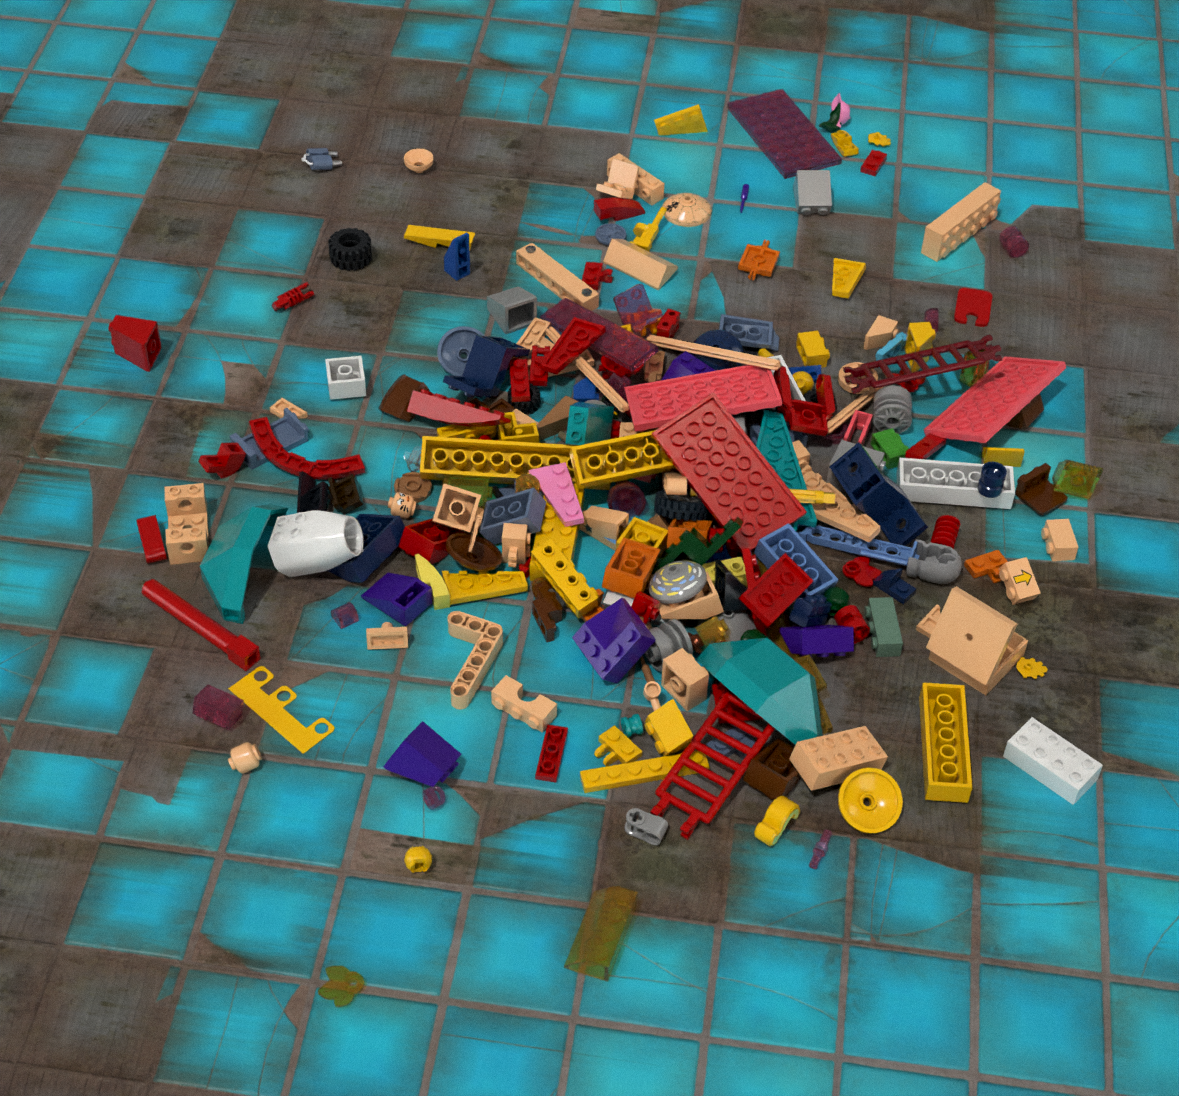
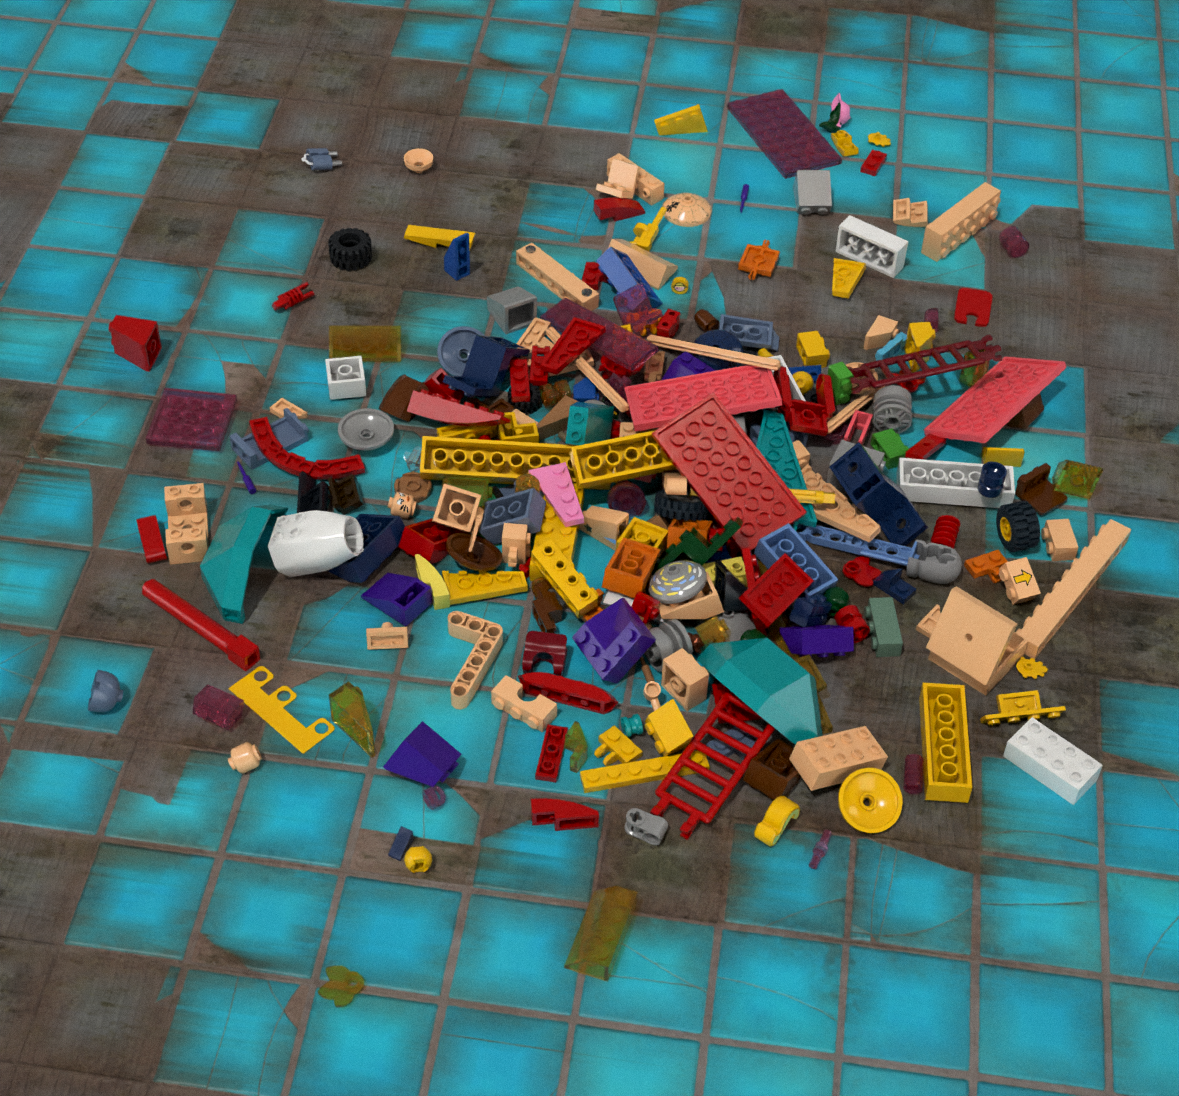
red brick [198,443,246,478] -> none
clear pink brick [331,602,359,629] -> none
sand blue wheel [595,223,626,245] -> none
none -> sand blue cylinder [88,670,124,712]
none -> clear pink plate [146,388,237,451]
none -> dark purple piece [237,461,256,494]
none -> clear yellow slope [329,326,402,362]
none -> clear yellow slope [329,681,375,758]
none -> light grey dish [338,408,394,451]
none -> dark blue piece [388,826,414,861]
none -> red arch [424,368,464,400]
none -> red brick [518,672,619,715]
none -> dark red piece [522,631,567,676]
none -> red slope [531,798,599,831]
none -> clear orange wheel [539,380,572,408]
none -> clear yellow slope [565,721,588,773]
none -> blue slope [596,247,663,312]
none -> yellow tile [671,277,689,294]
none -> reddish brown brick [694,309,719,332]
none -> bright green brick [828,362,854,405]
none -> white brick [835,215,908,278]
none -> light nougat slope [893,198,928,227]
none -> clear pink piece [903,754,924,794]
none -> yellow bracket [980,690,1066,725]
none -> black wheel [996,501,1040,552]
none -> light nougat brick [1016,519,1132,659]

